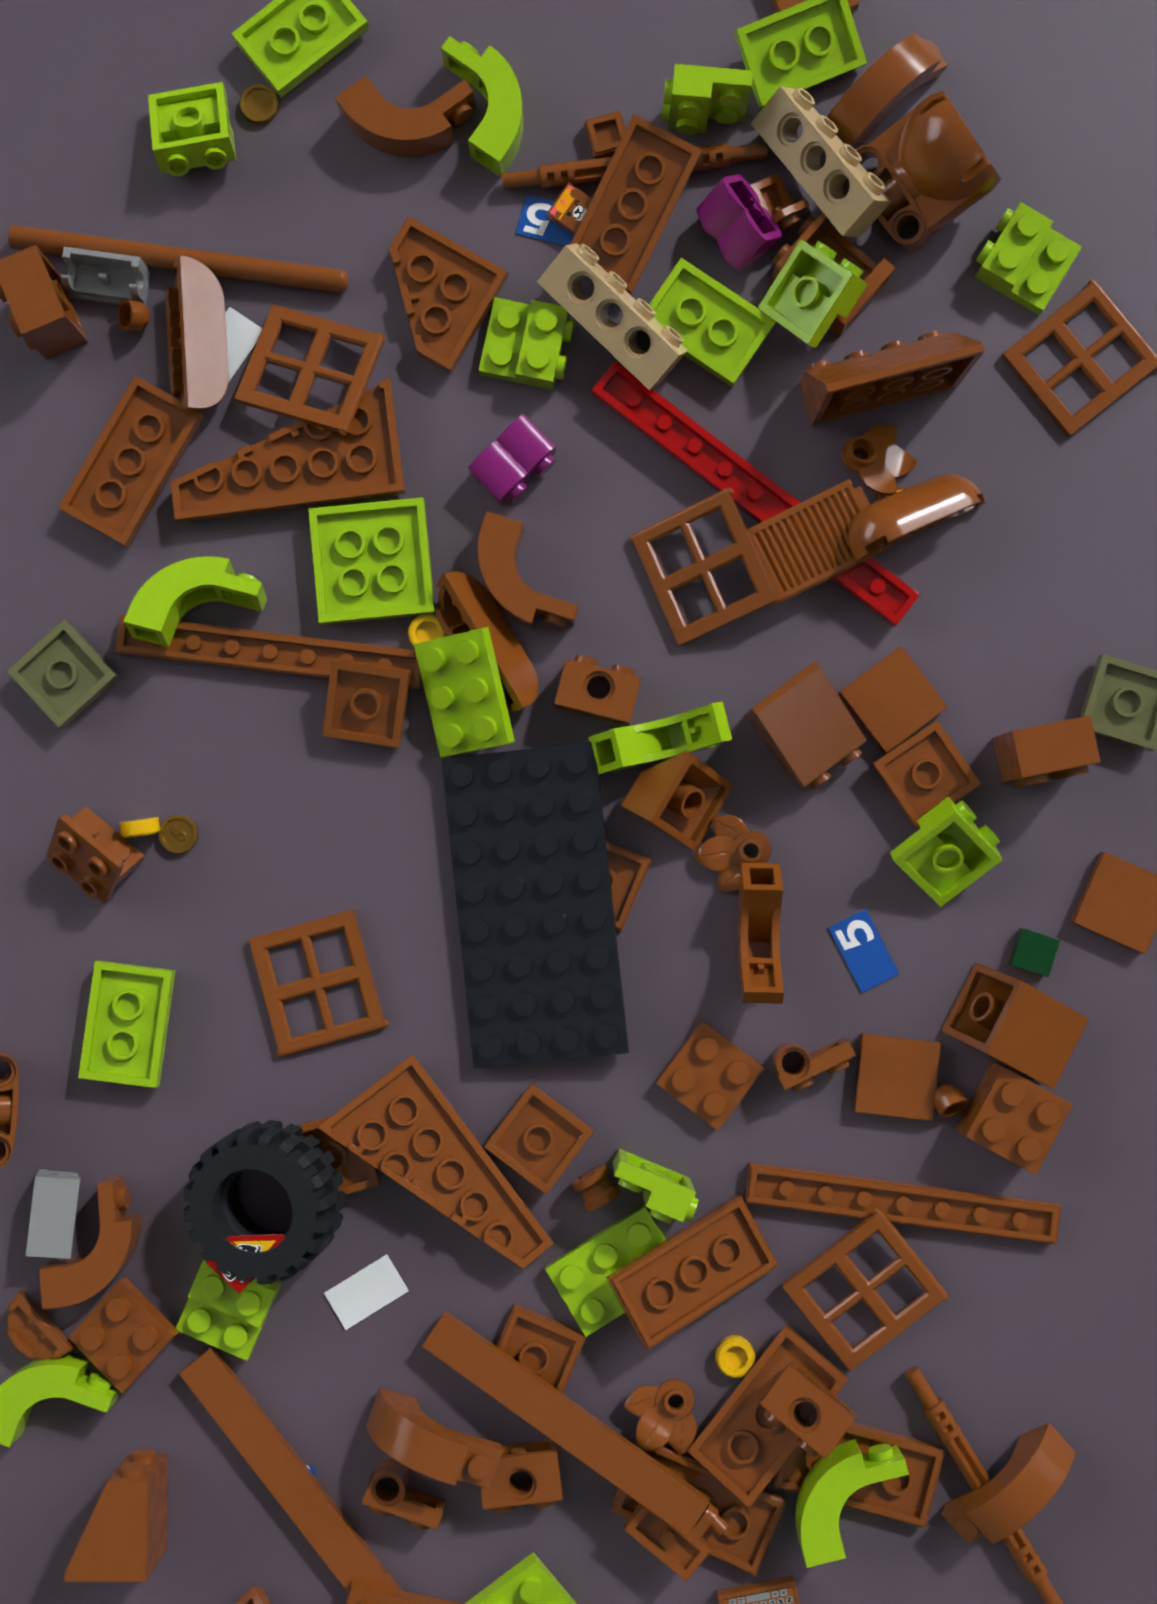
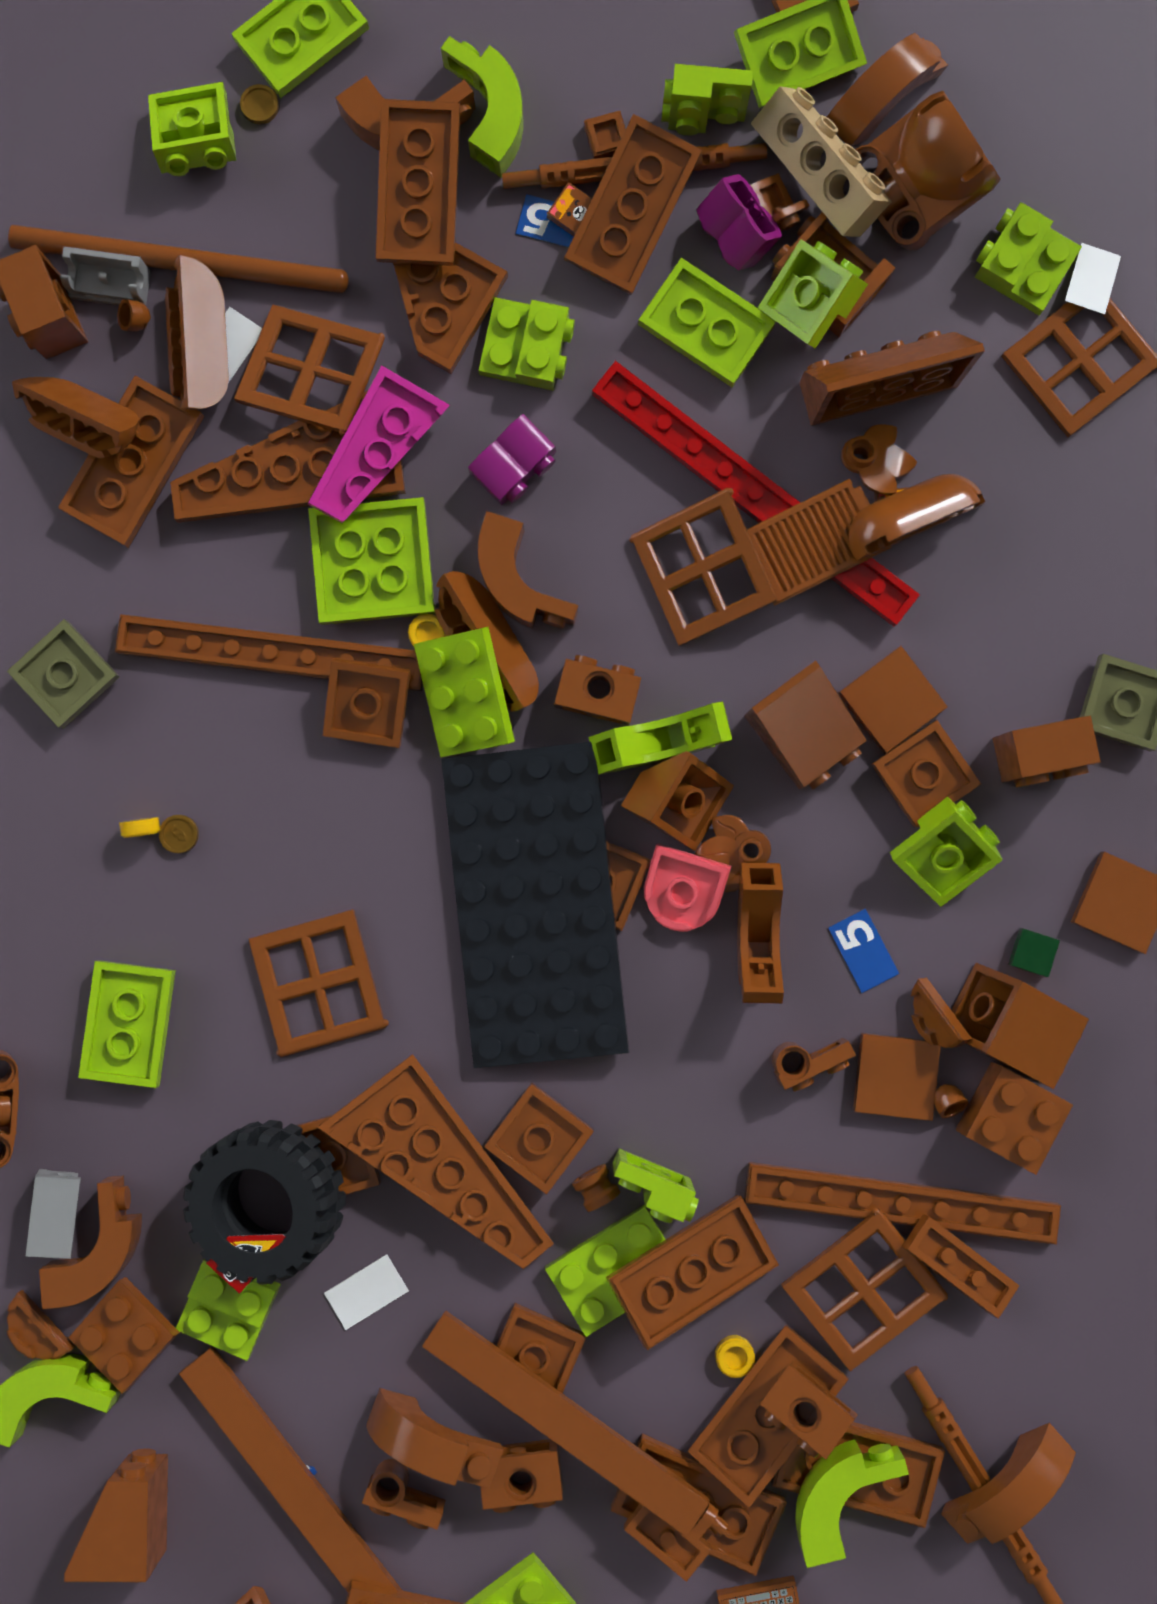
dark orange bracket [47,806,145,904] -> none
lime arch [124,556,267,647] -> none
tan brick [537,243,688,390] -> none
dark orange plate [624,1378,697,1455] -> none
dark orange plate [655,1020,765,1131] -> none
none -> dark orange brick [12,377,139,458]
none -> dark pink wing [308,365,450,523]
none -> dark orange plate [376,99,460,266]
none -> coral tile [644,843,732,932]
none -> dark orange plate [902,1214,1020,1319]
none -> dark orange plate [911,977,972,1048]
none -> white sticker [1065,243,1121,314]

